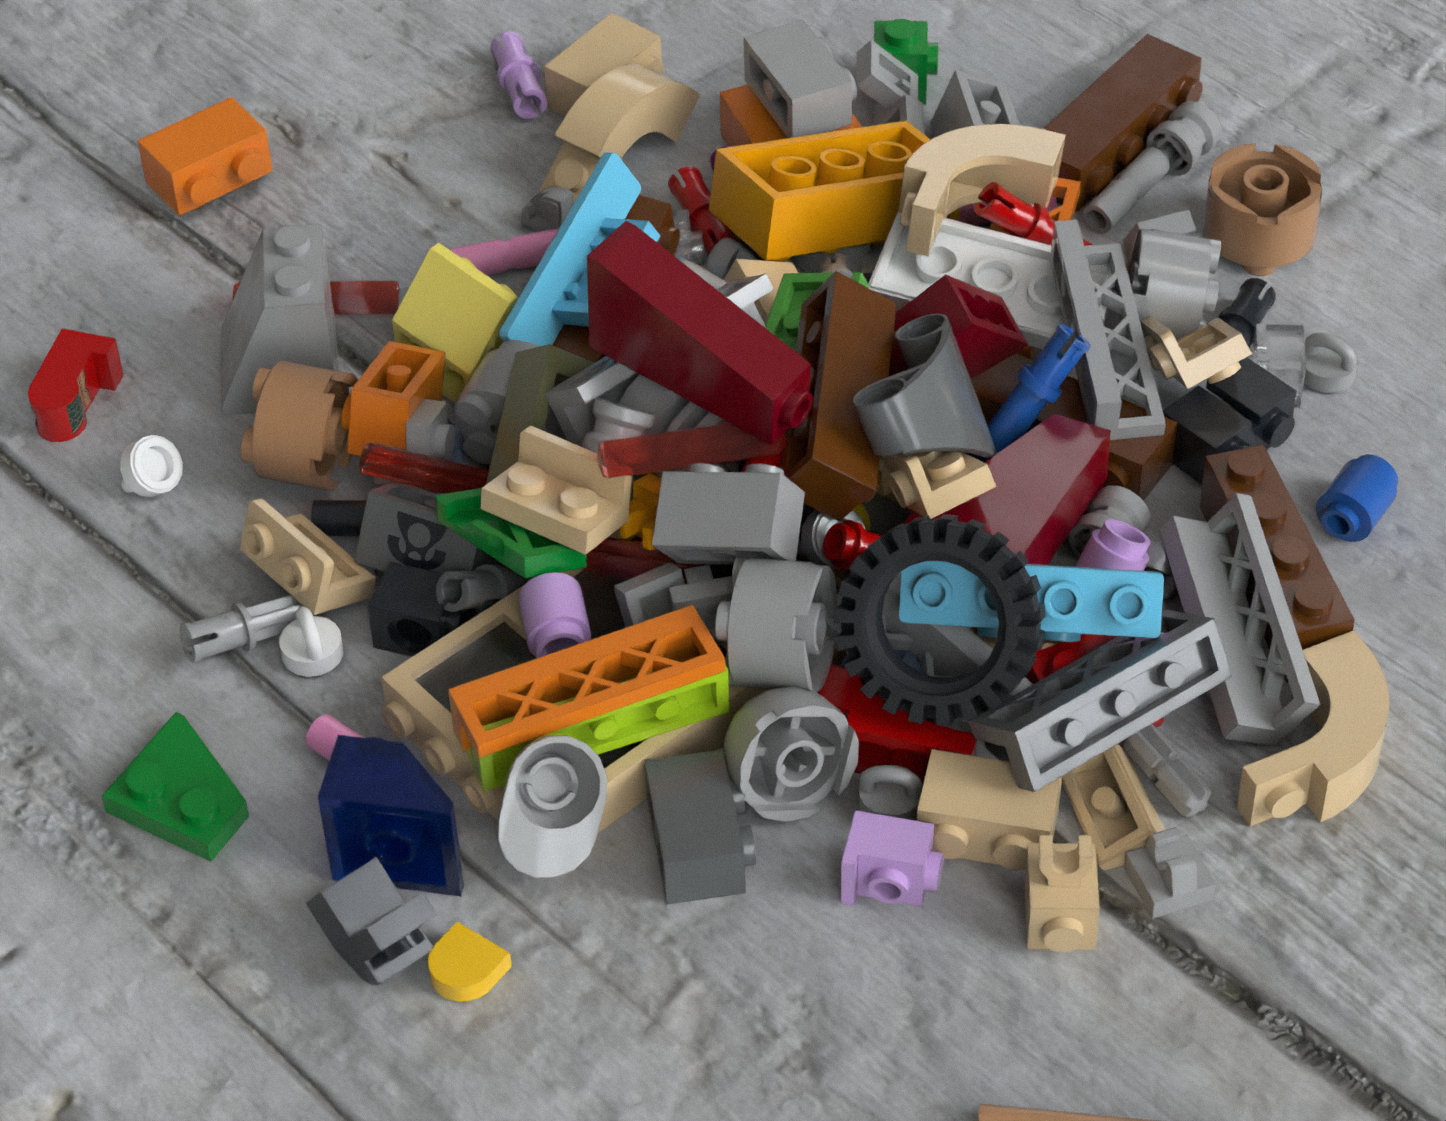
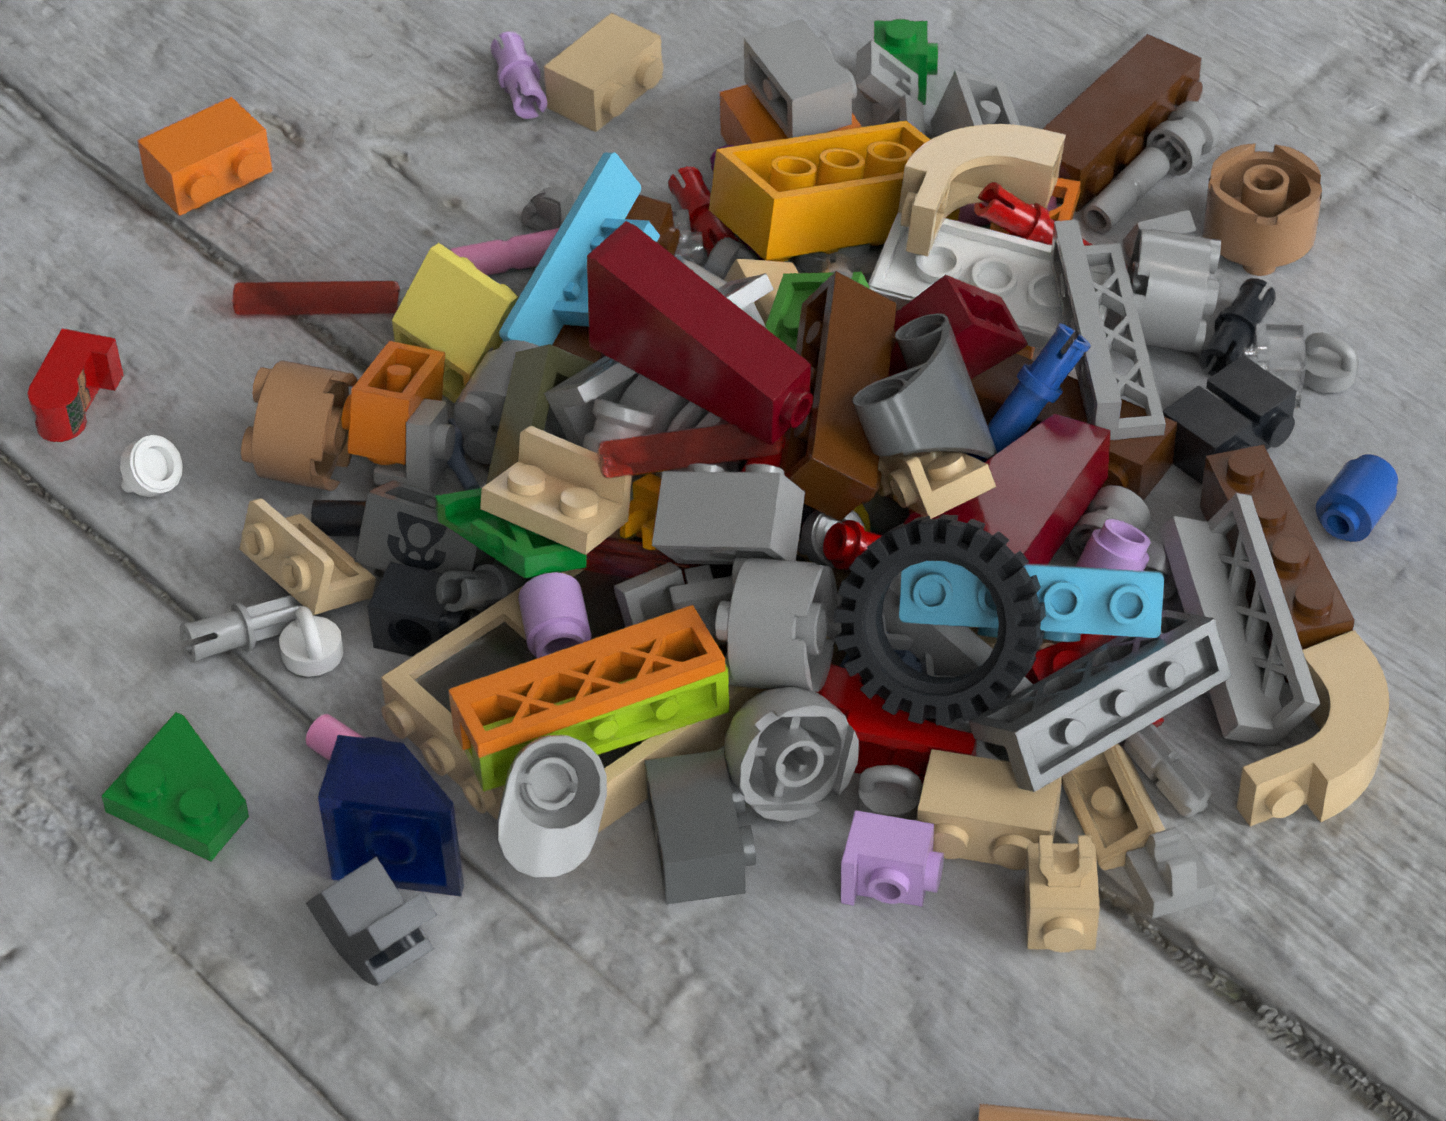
light grey slope [221,224,338,416] -> none
clear red axle [359,442,489,494] -> none
yellow tile [428,922,512,1002] -> none
tan arch [539,64,700,203] -> none
tan bracket [1141,316,1252,389] -> none

